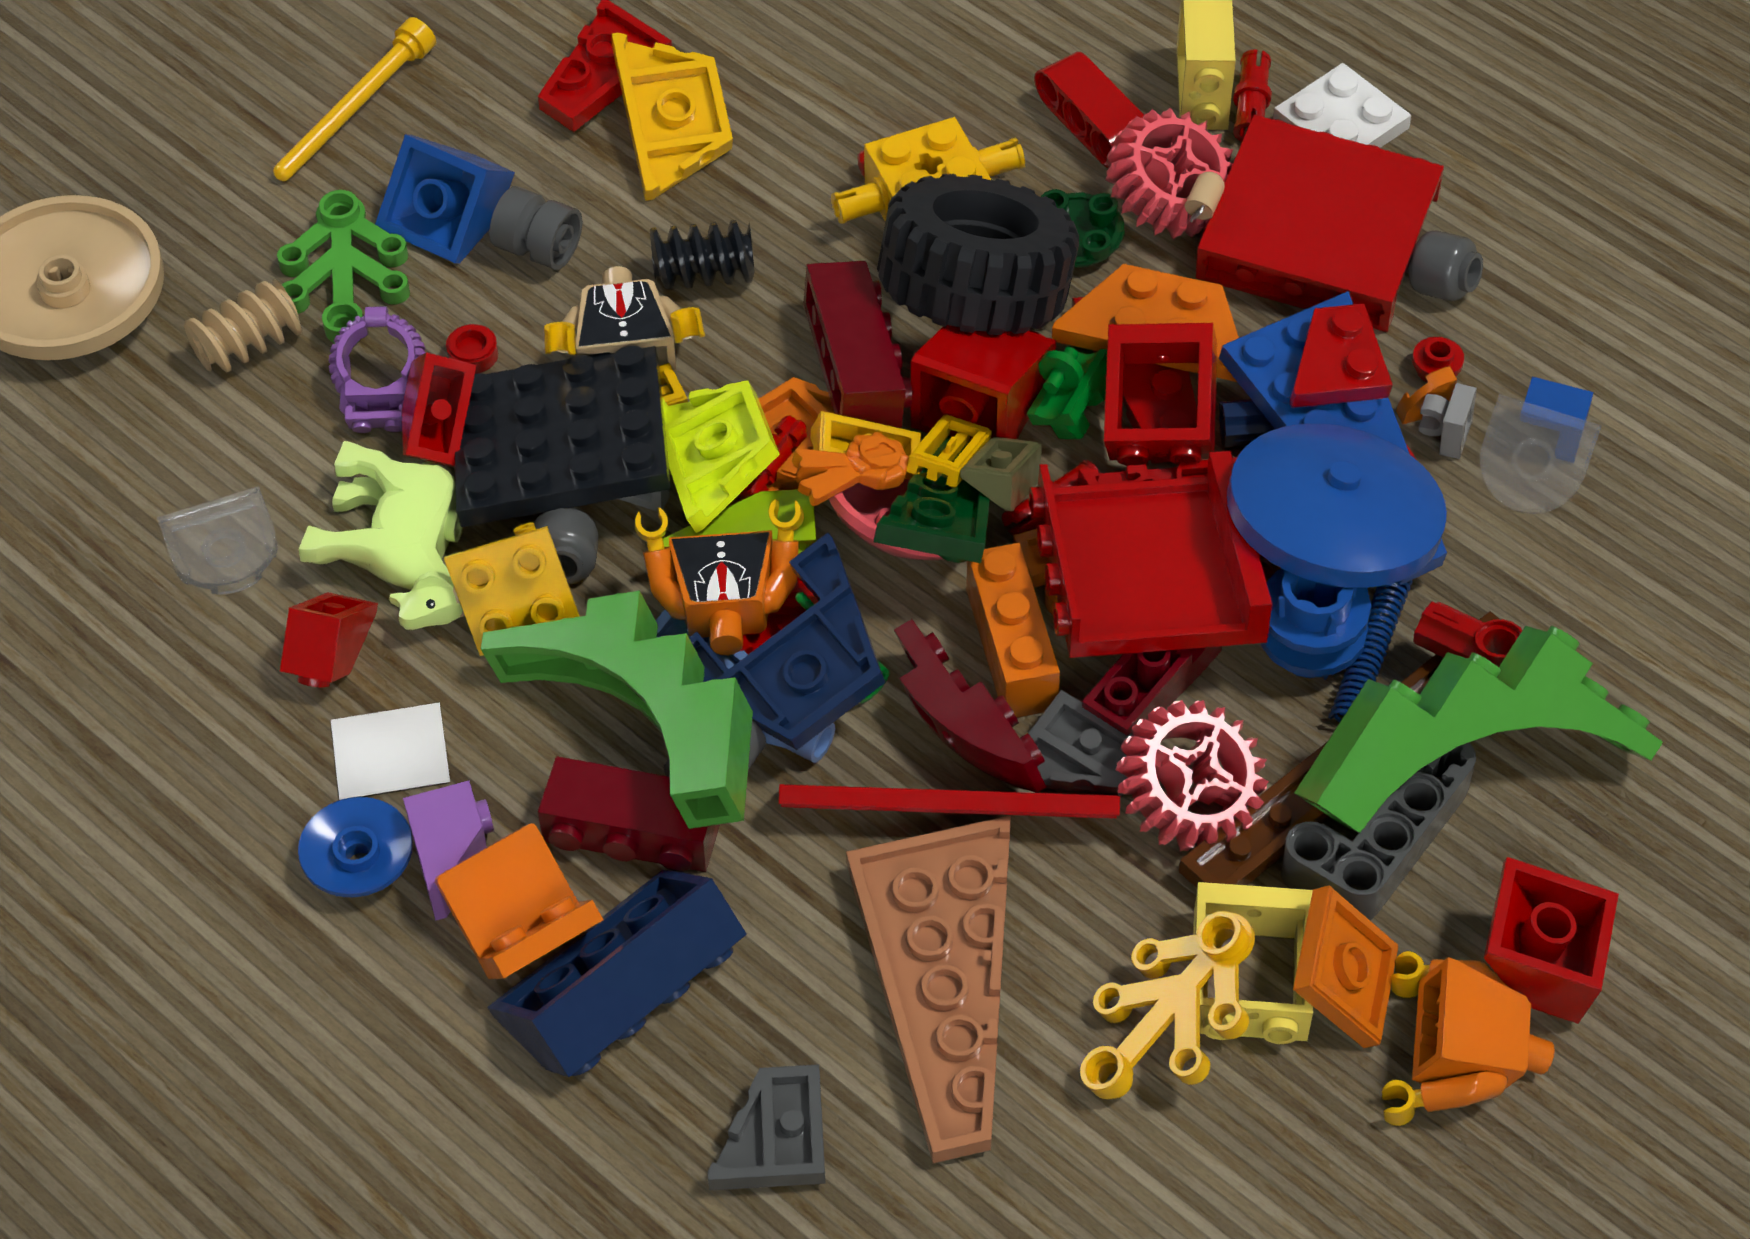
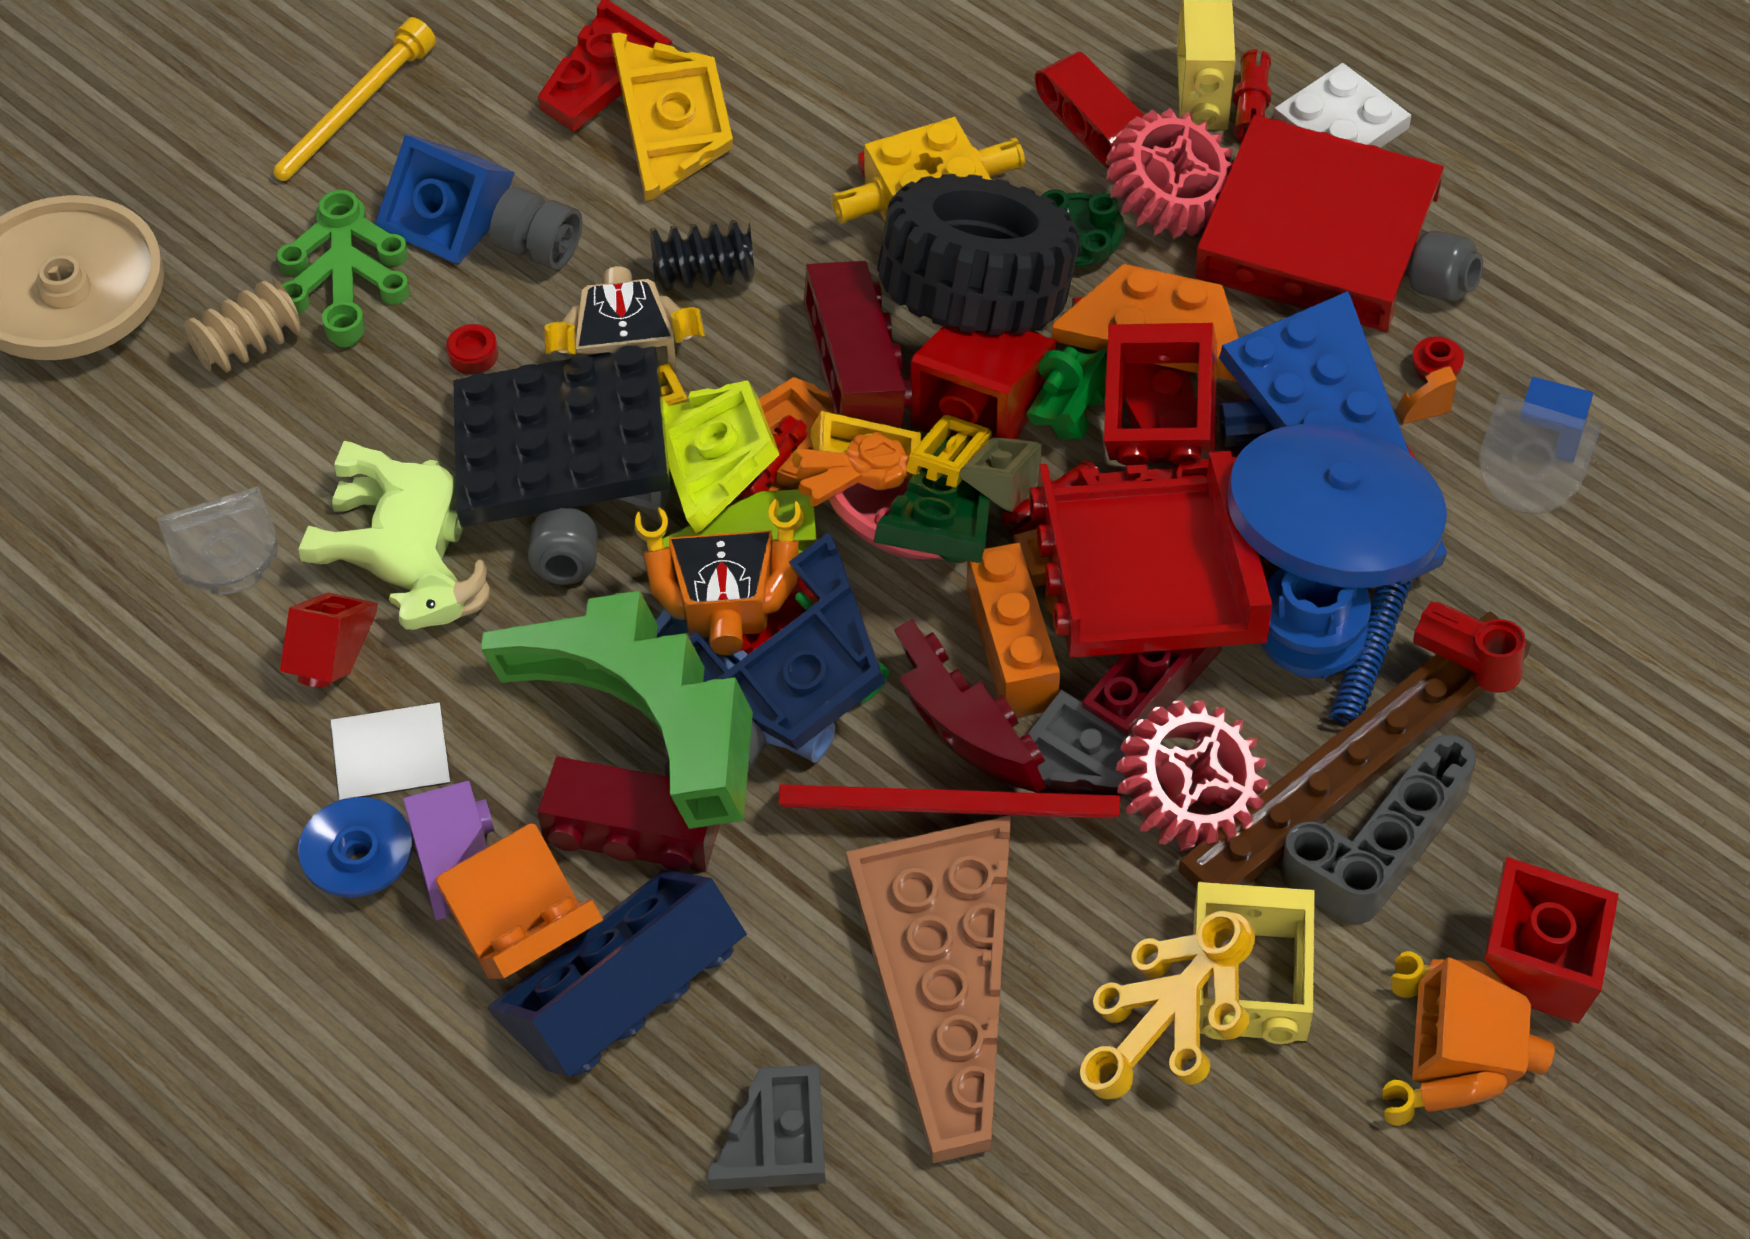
medium lavender piece [329,306,426,433] -> none
red slope [401,352,477,467] -> none
yellow hinge [444,522,580,656] -> none
tan piece [1185,172,1225,223] -> none
red wing [1290,303,1393,408] -> none
orange plate [1293,885,1399,1048] -> none
bright green arch [1295,626,1663,833] -> none
light grey tile [1419,383,1477,459] -> none

